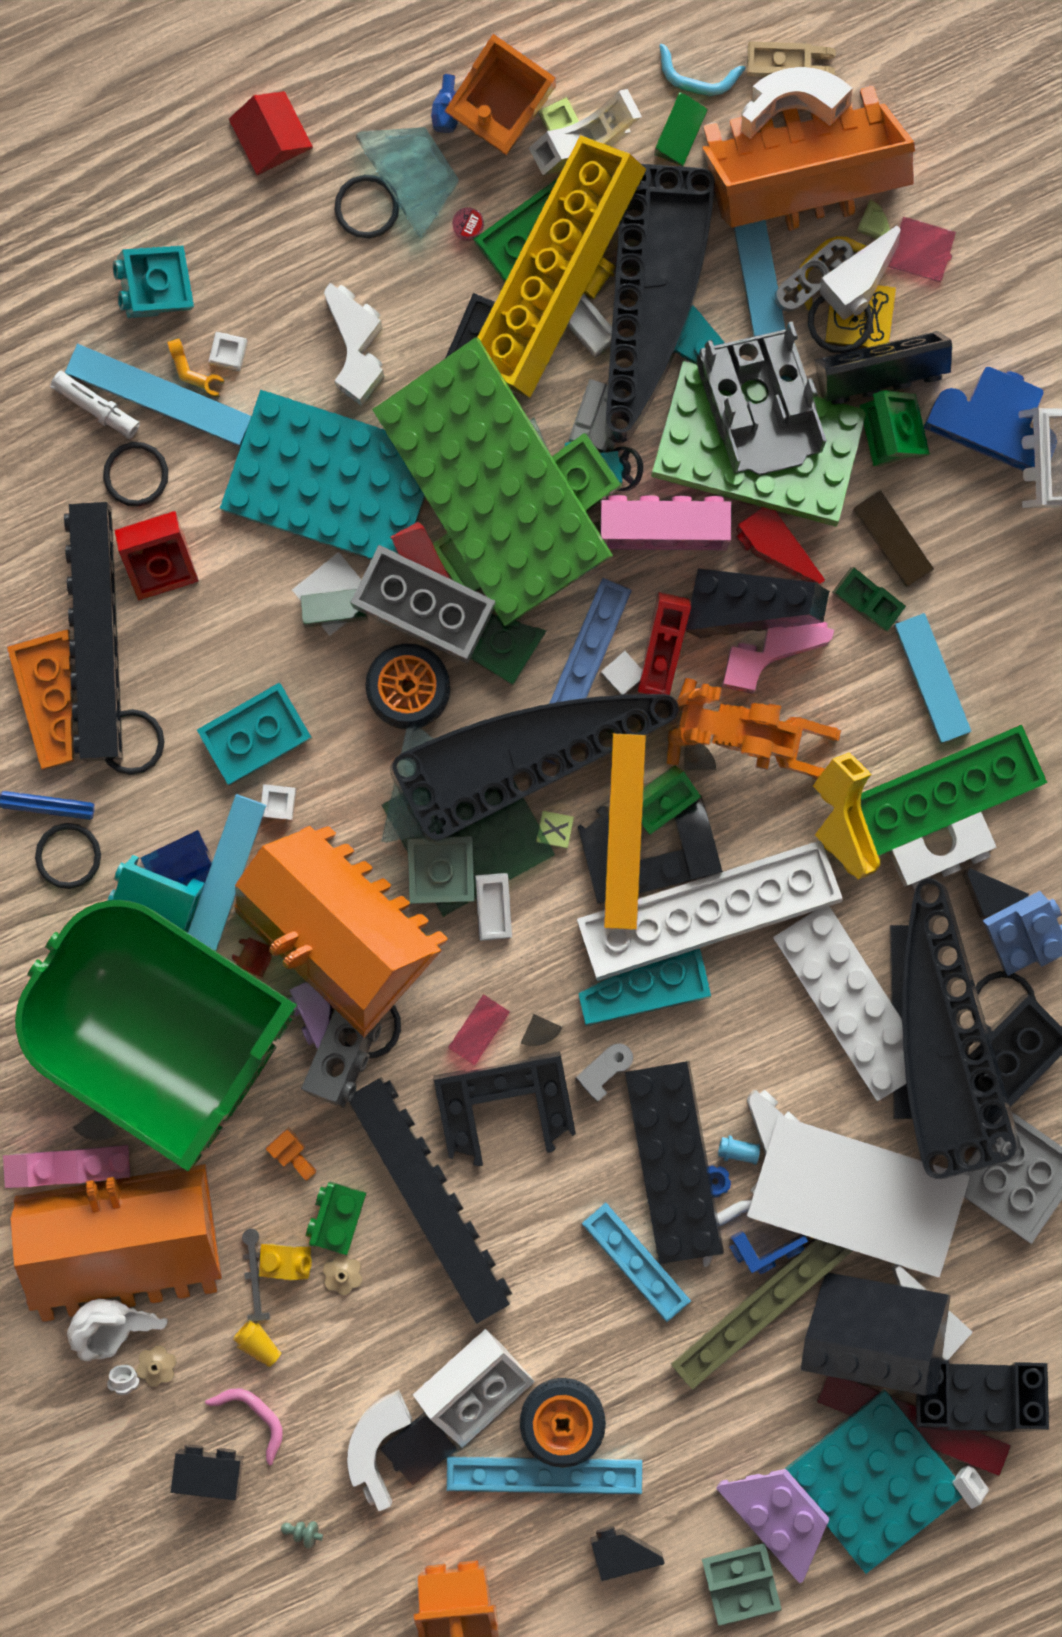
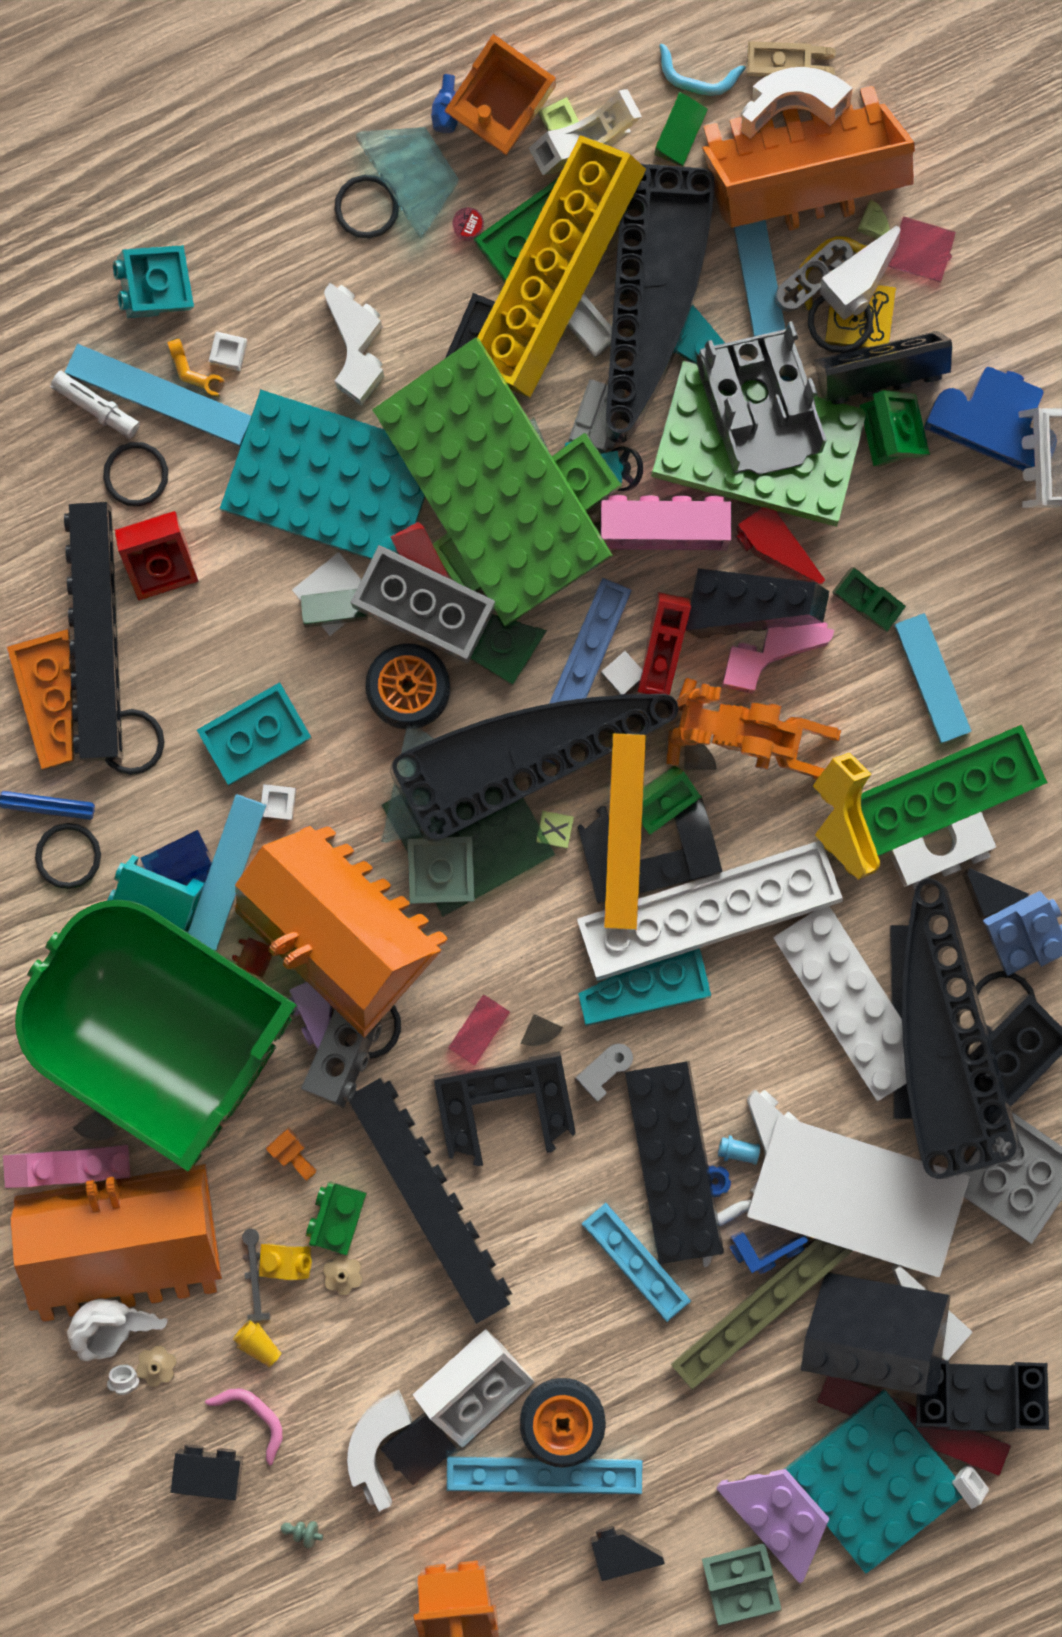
red slope [229,91,313,176] -> none
white tile [475,873,512,941] -> none
yellow pin [584,257,616,299] -> none
dark brown tile [853,490,934,588] -> none

